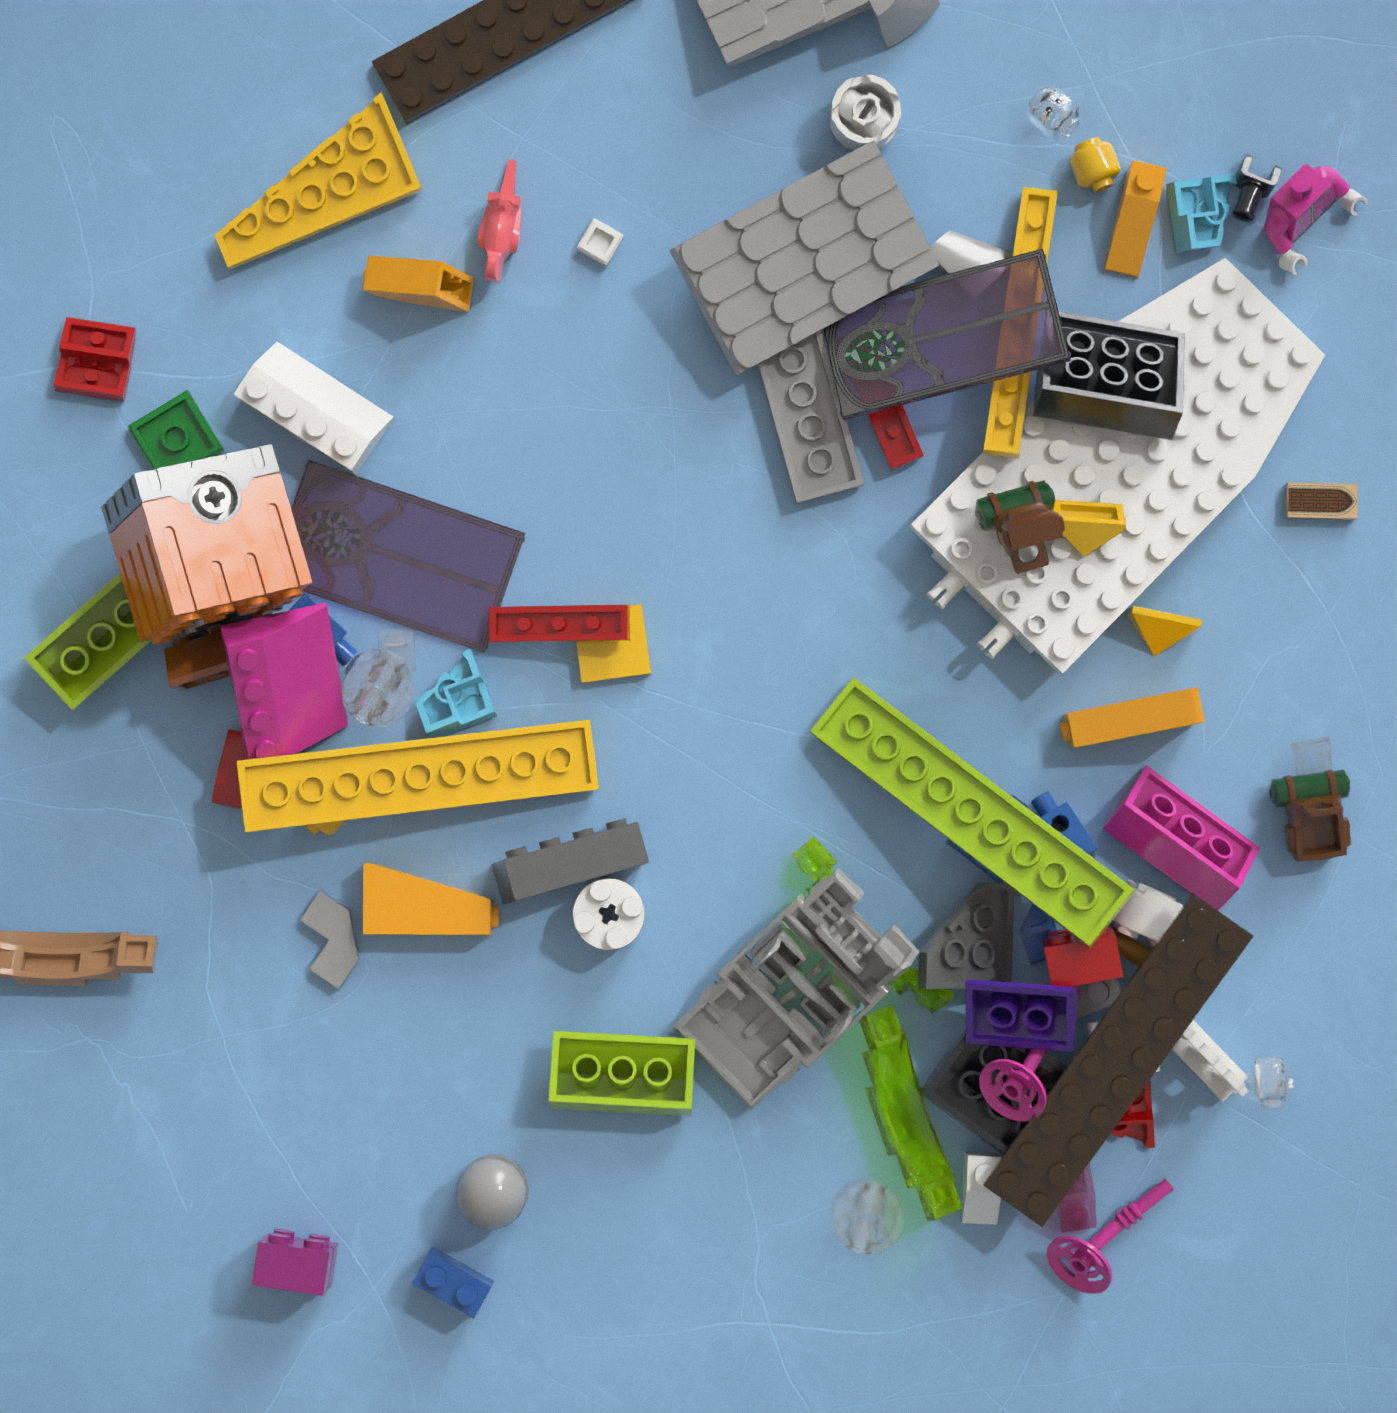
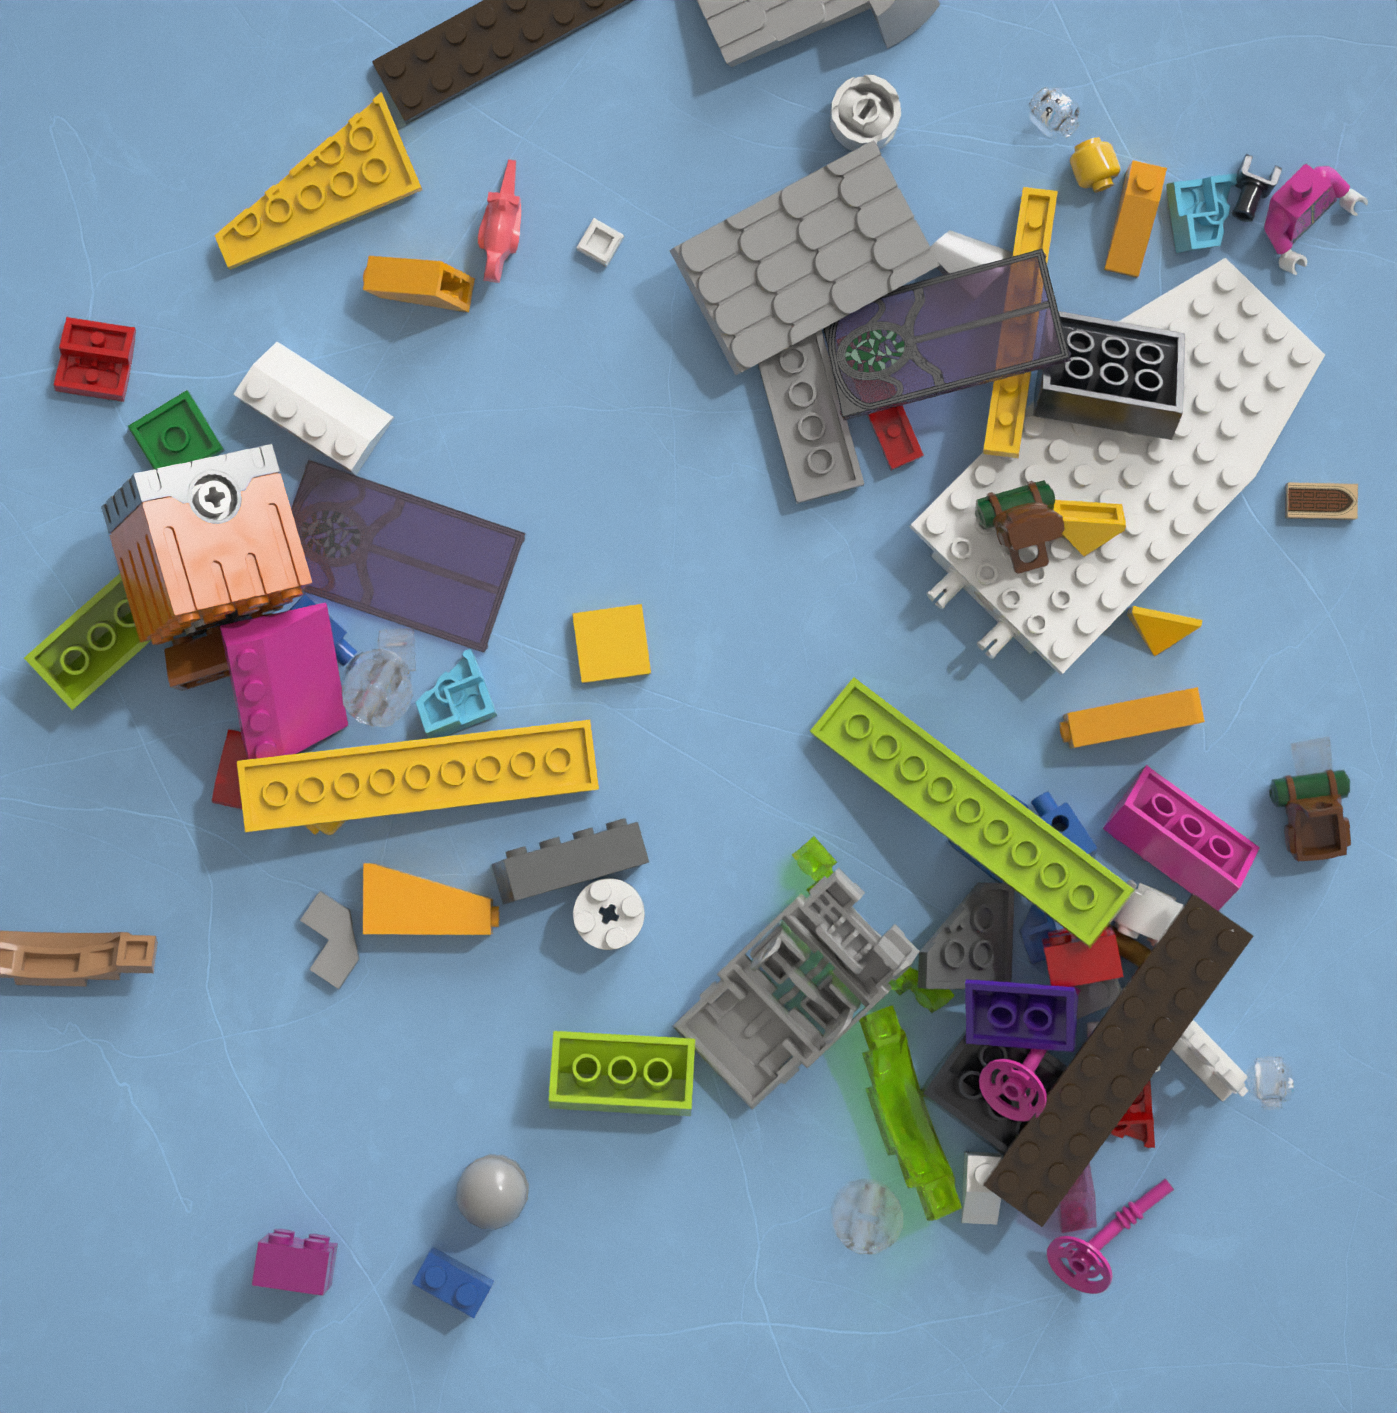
red plate [489,605,630,643] -> none

